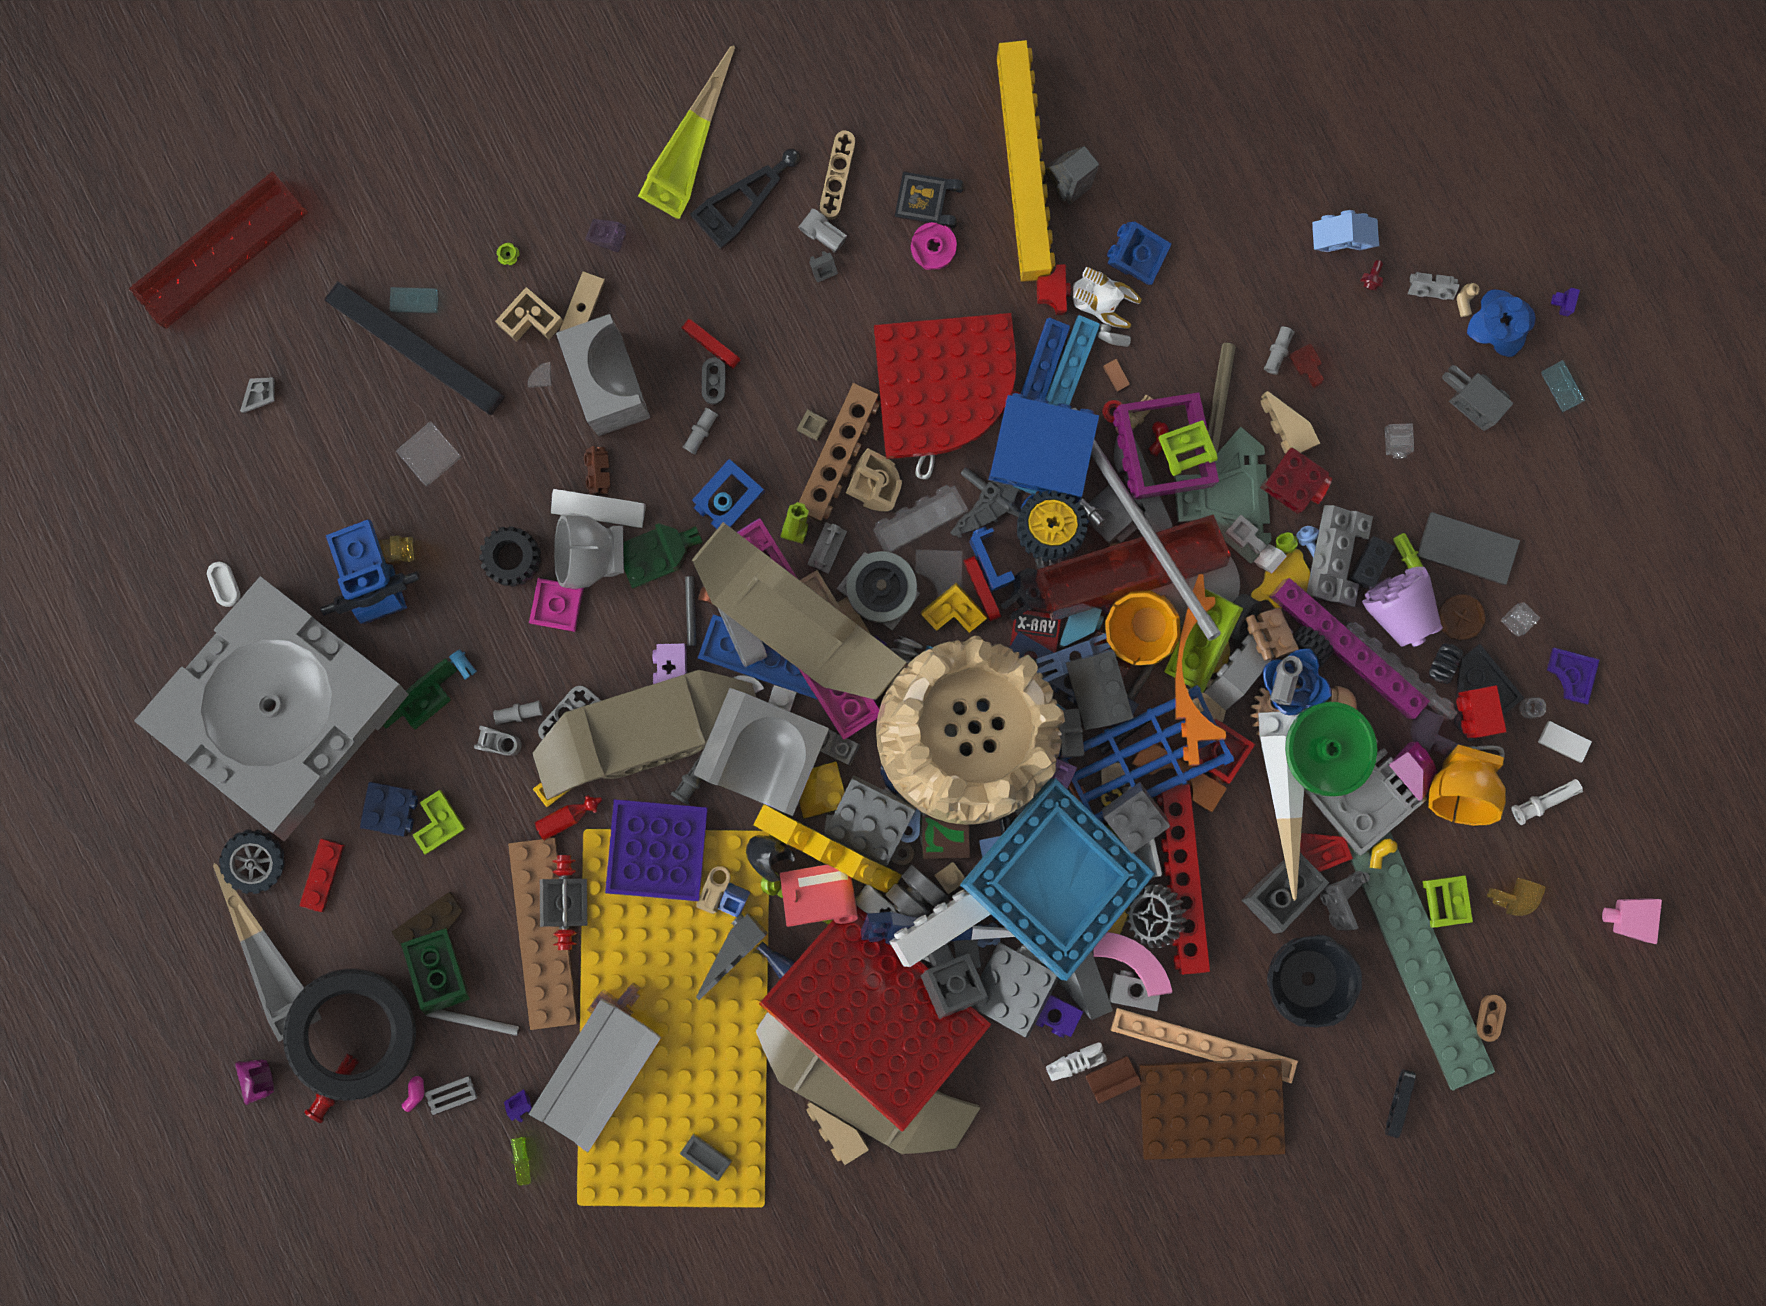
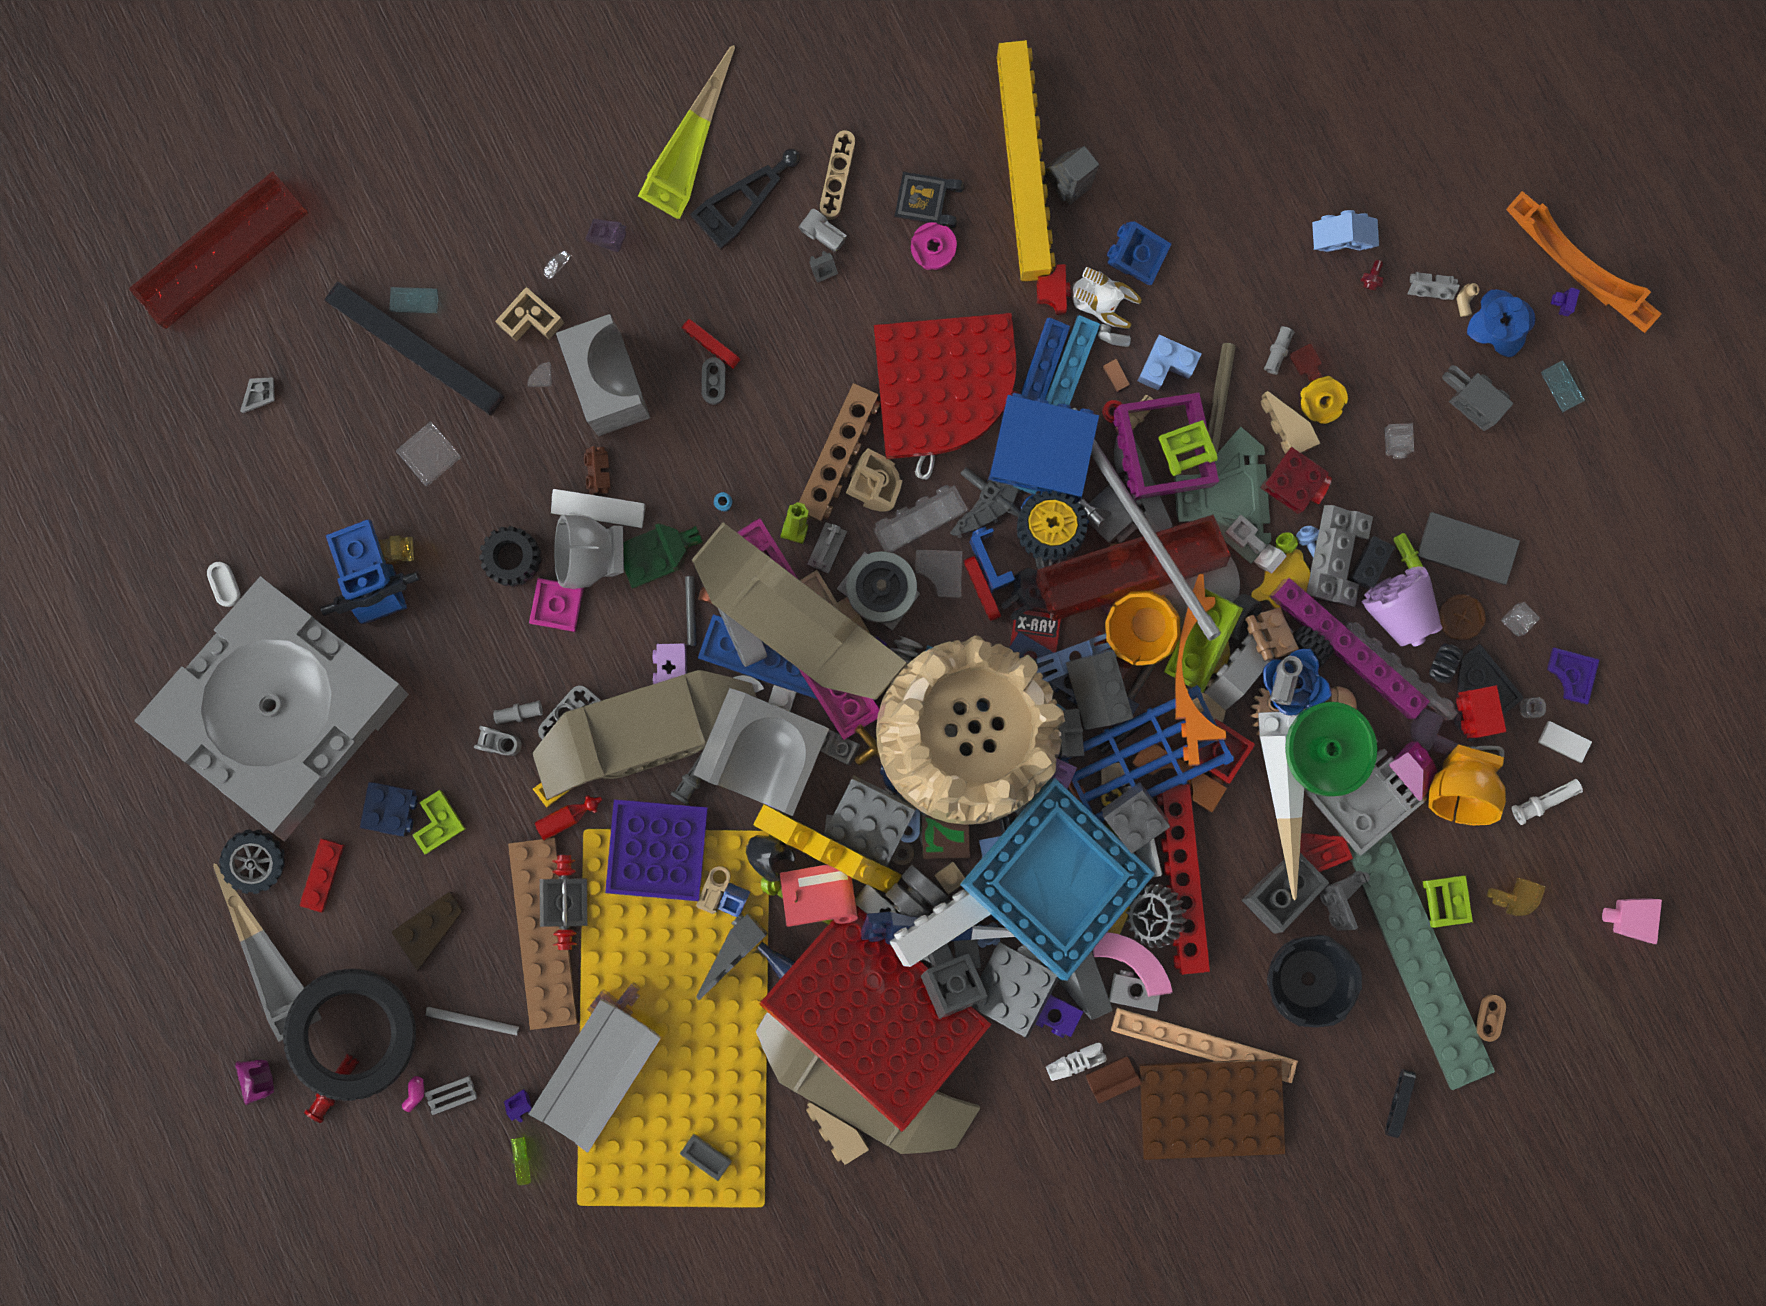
dark green bracket [383,658,457,730] -> none
dark green slope [401,928,470,1015] -> none
dark azure pin [449,649,477,680] -> none
lime plate [497,243,519,265] -> none
tan tile [559,271,605,332] -> none
light grey pin [683,408,718,454] -> none
blue panel [692,459,765,529] -> none
dark tan tile [797,409,828,441] -> none
yellow slope [799,762,845,818] -> none
yellow plate [921,583,987,633] -> none
medium azure slope [1059,601,1104,647] -> none
red arm [1148,421,1169,457] -> none
yellow arm [1370,839,1397,869] -> none
none -> clear tile [543,251,571,279]
none -> pearl gold piece [855,724,880,766]
none -> light blue brick [1137,335,1201,390]
none -> yellow plate [1301,376,1348,424]
none -> orange slope [1506,191,1662,333]

